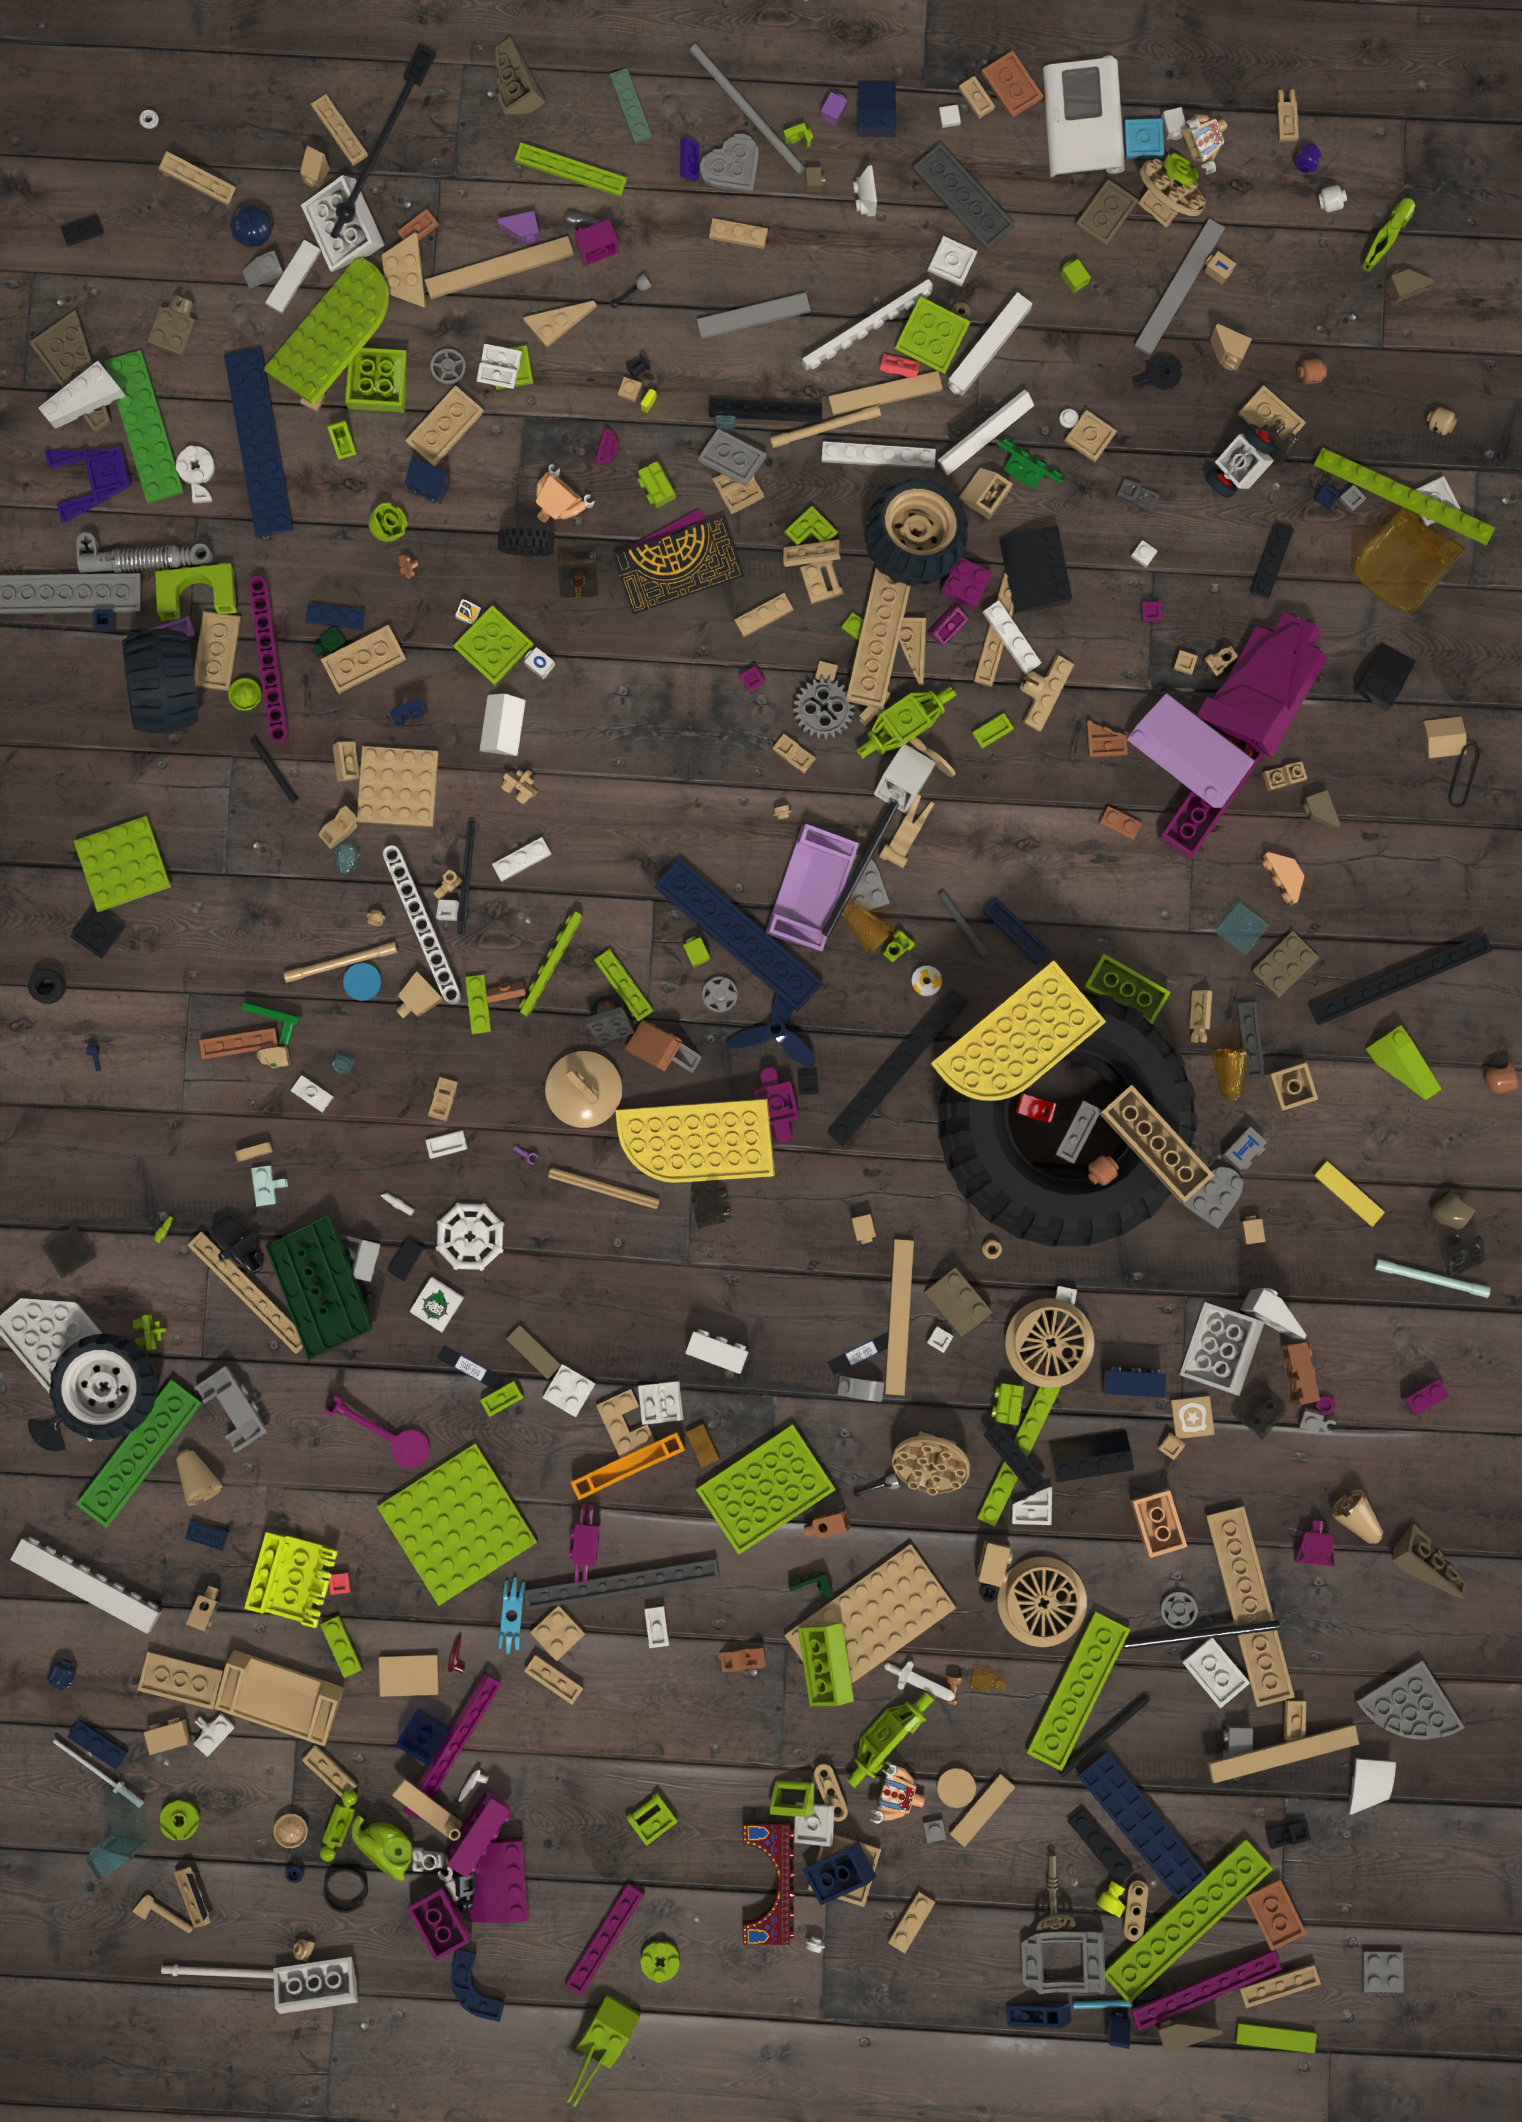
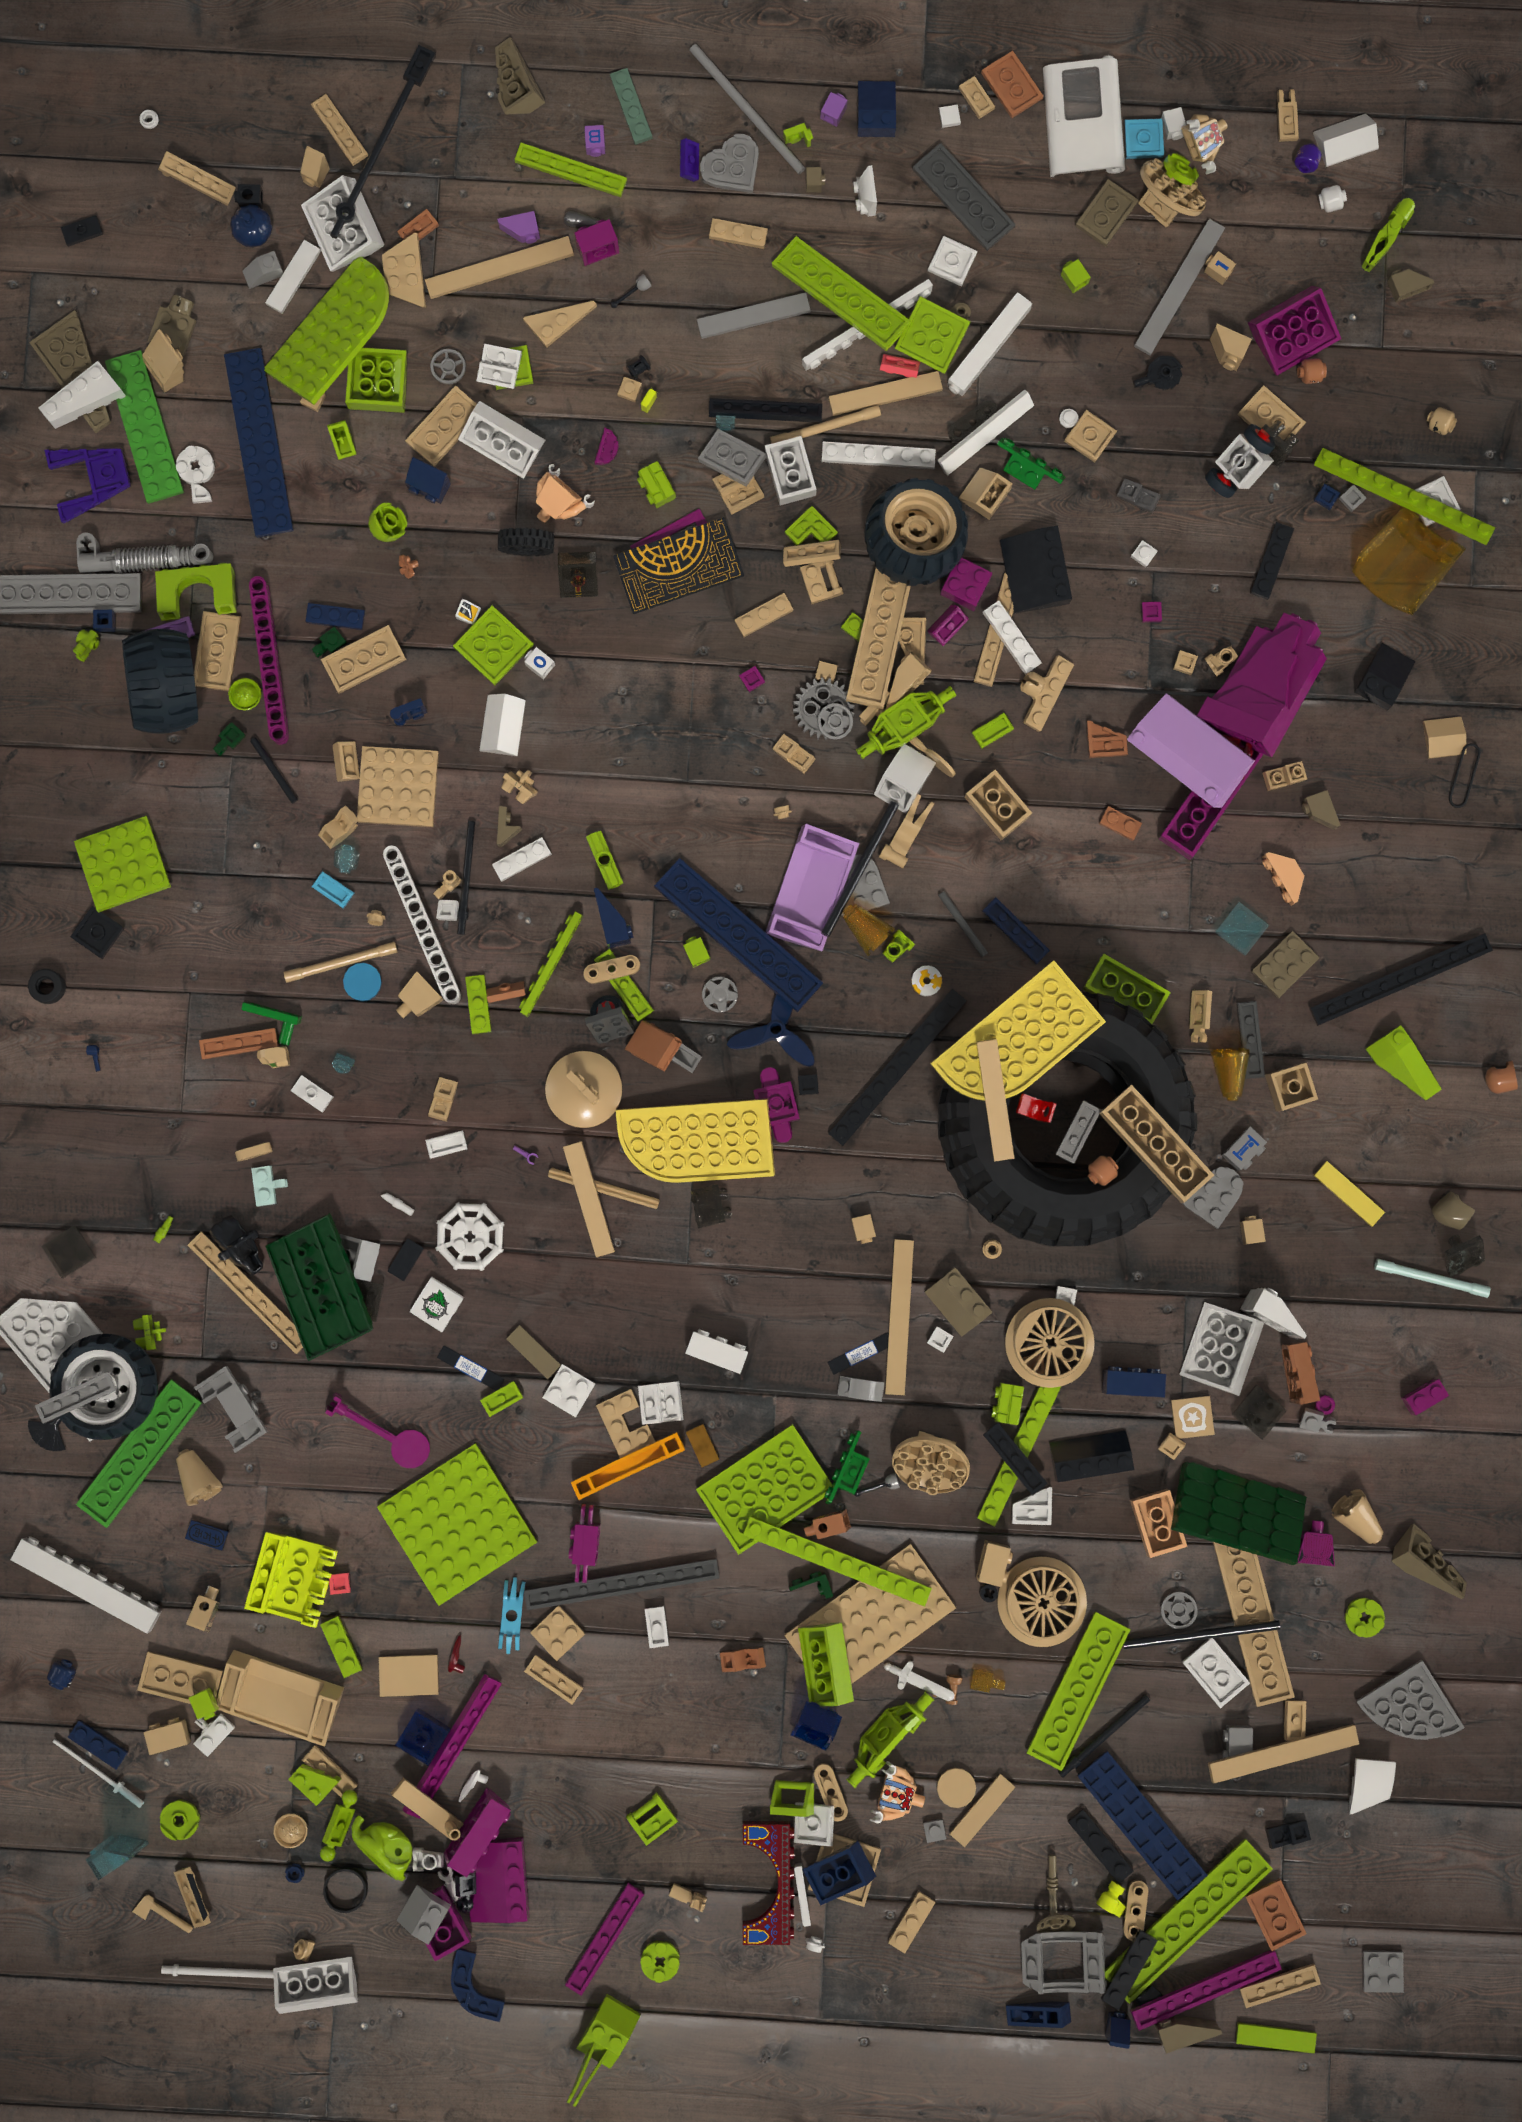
medium azure bar [1073,1999,1132,2009] -> none
none -> light grey plate [35,1372,117,1424]
none -> lime plate [73,629,100,662]
none -> tan slope [142,329,184,393]
none -> lime brick [189,1687,219,1720]
none -> dark green plate [213,722,246,756]
none -> black brick [234,184,263,209]
none -> lime wing [288,1764,341,1806]
none -> medium azure tile [312,871,355,909]
none -> light grey slope [397,1885,451,1945]
none -> white slope [458,401,545,479]
none -> dark tan slope [497,806,522,847]
none -> tan tile [563,1141,615,1257]
none -> tan plate [584,955,640,984]
none -> medium lavender brick [585,125,605,157]
none -> lime piece [586,831,624,890]
none -> dark blue slope [594,888,634,949]
none -> tan bar [669,1883,707,1912]
none -> lime plate [743,1516,932,1607]
none -> white brick [765,436,817,505]
none -> lime plate [772,236,911,351]
none -> clear blue brick [790,1701,842,1751]
none -> white tile [794,1863,811,1927]
none -> light grey wheel [817,703,853,740]
none -> green bracket [824,1430,870,1504]
none -> tan slope [885,653,932,710]
none -> tan brick [964,770,1032,841]
none -> tan tile [976,1039,1014,1162]
none -> black plate [1101,1929,1158,2010]
none -> dark green piece [1171,1462,1307,1565]
none -> magenta slope [1247,286,1341,375]
none -> white slope [1313,114,1379,167]
none -> lime plate [1344,1597,1385,1638]

